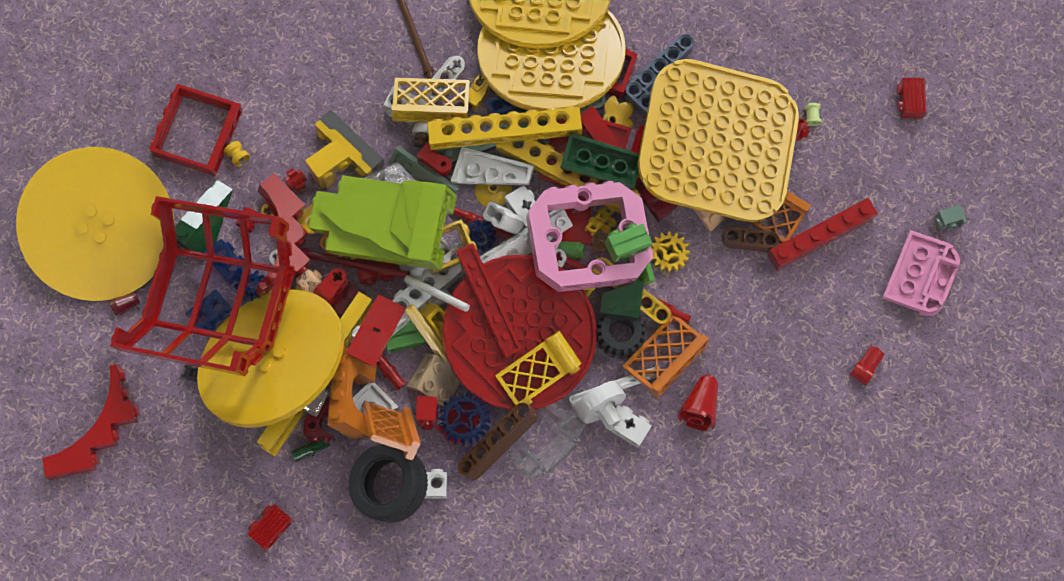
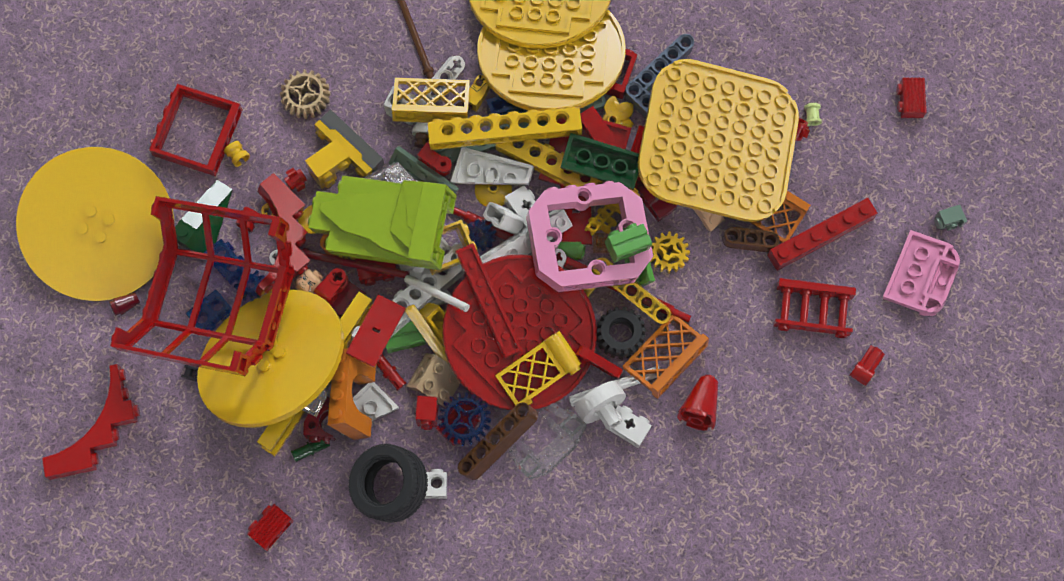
orange fence [362,400,421,461] -> none
dark green wing [600,280,644,319] -> none
none -> tan gear [280,69,331,119]
none -> red beam [576,346,623,379]
none -> red fence [773,278,856,338]

